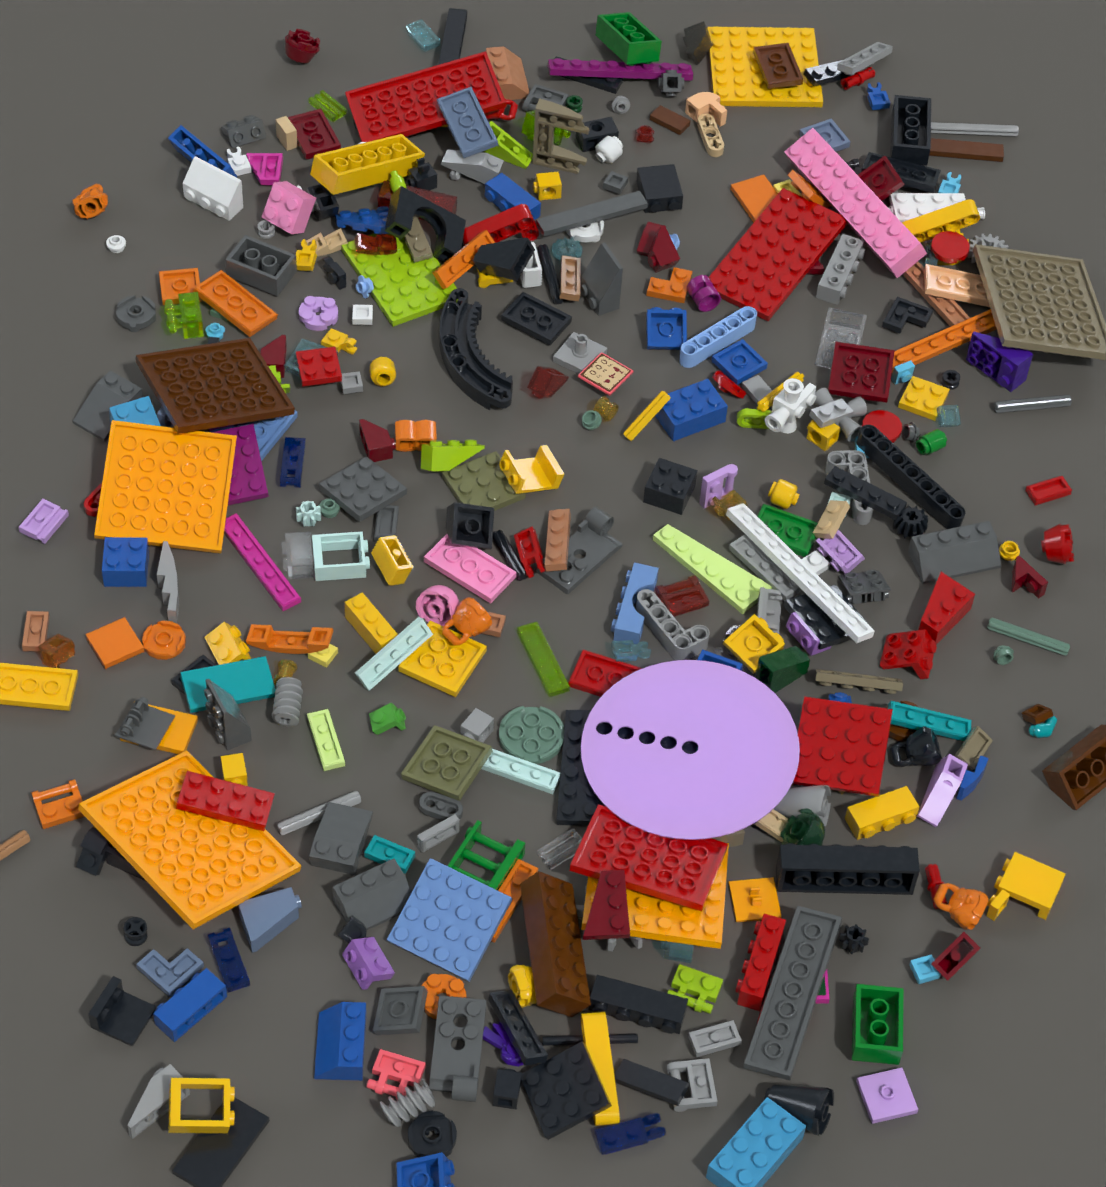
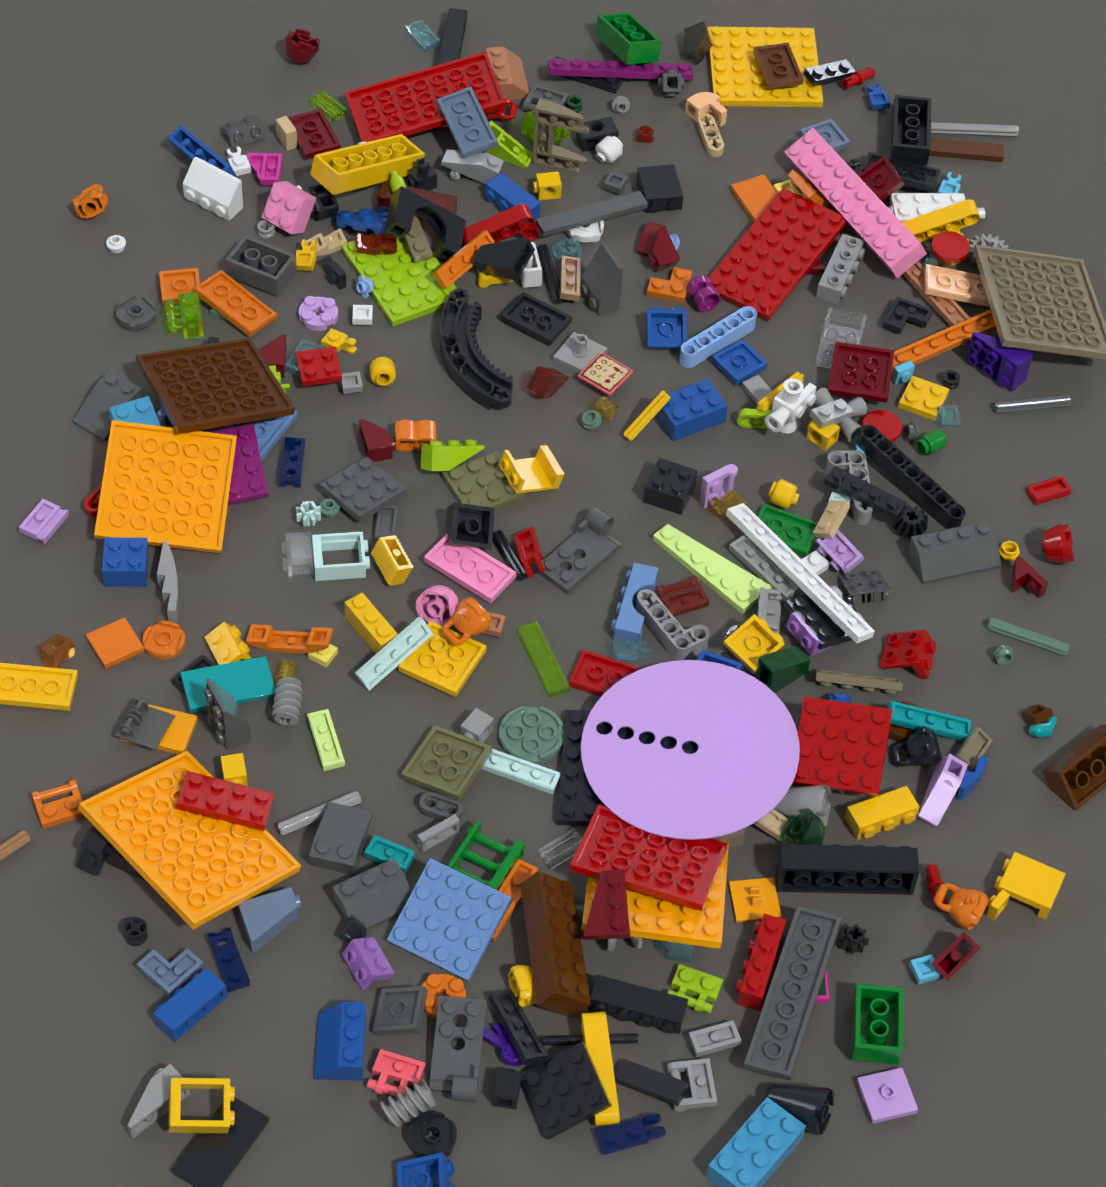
nougat plate [22,611,50,652] -> none
black bracket [88,976,156,1046] -> none
medium azure plate [205,323,225,340] -> none
dark pink tile [224,513,301,611] -> none
bright green bracket [369,703,406,735] -> none
nougat plate [545,509,571,572] -> none
reddish brown tile [650,105,691,135] -> none
red plate [713,370,747,399] -> none
light grey plate [837,42,893,75] -> none
red wedge [919,572,975,645] -> none

